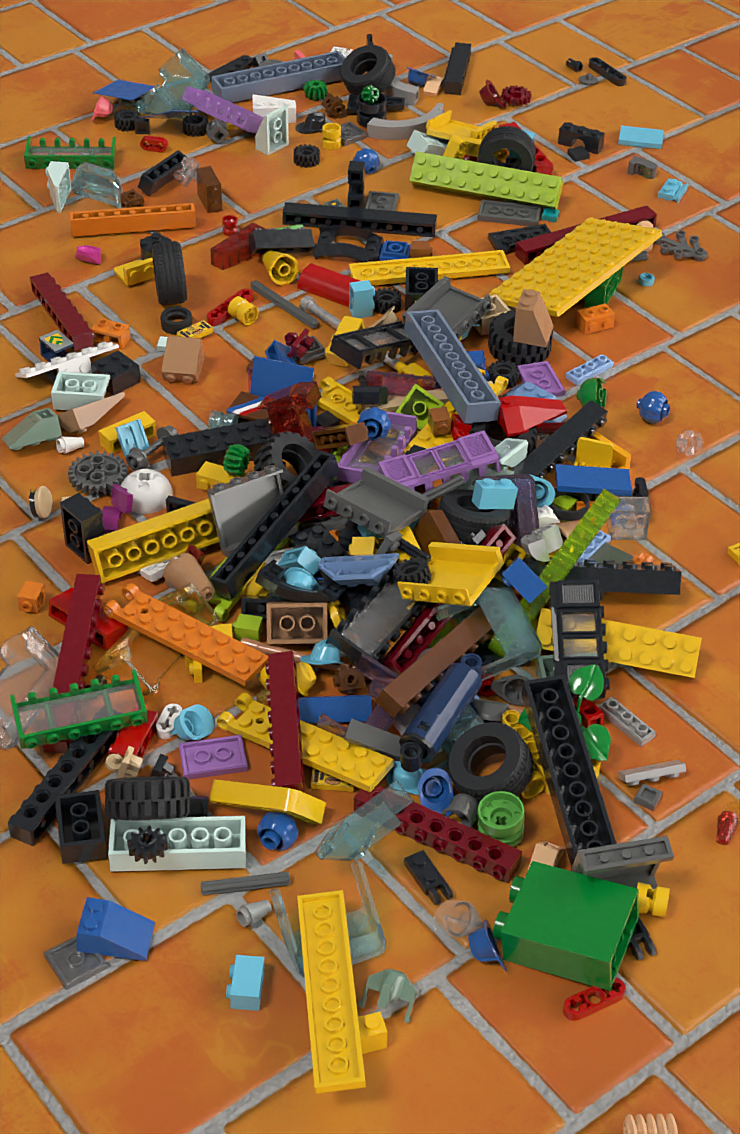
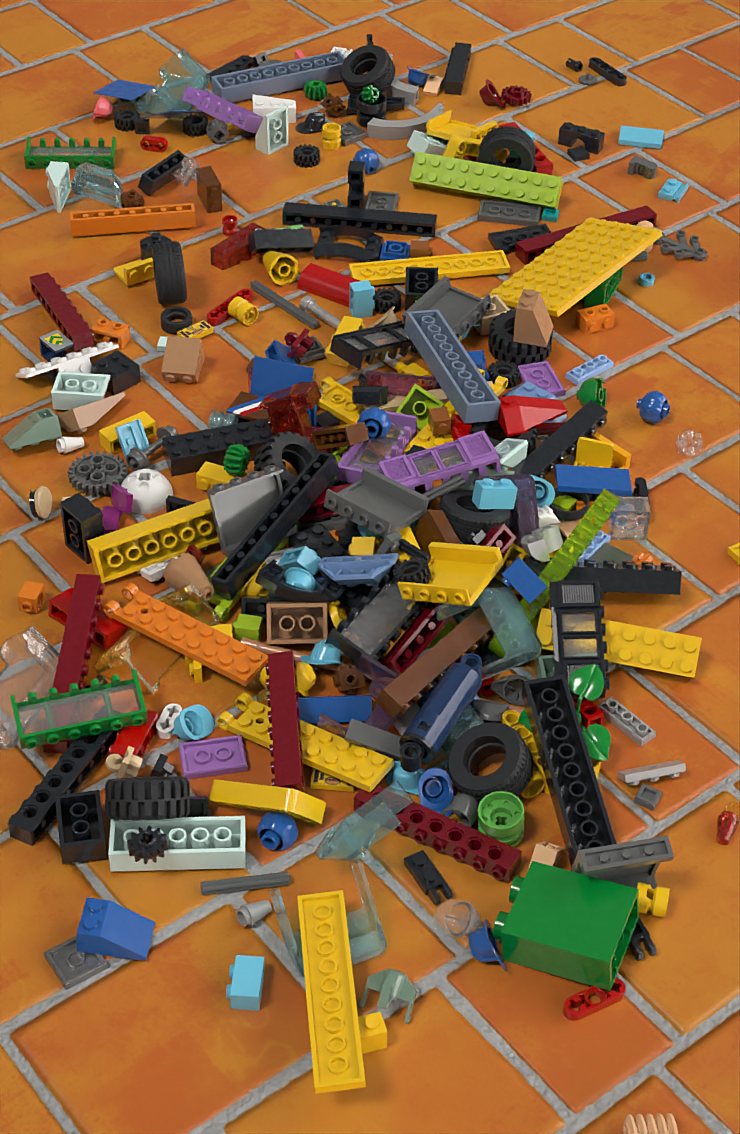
dark pink piece [75,245,101,264] -> none

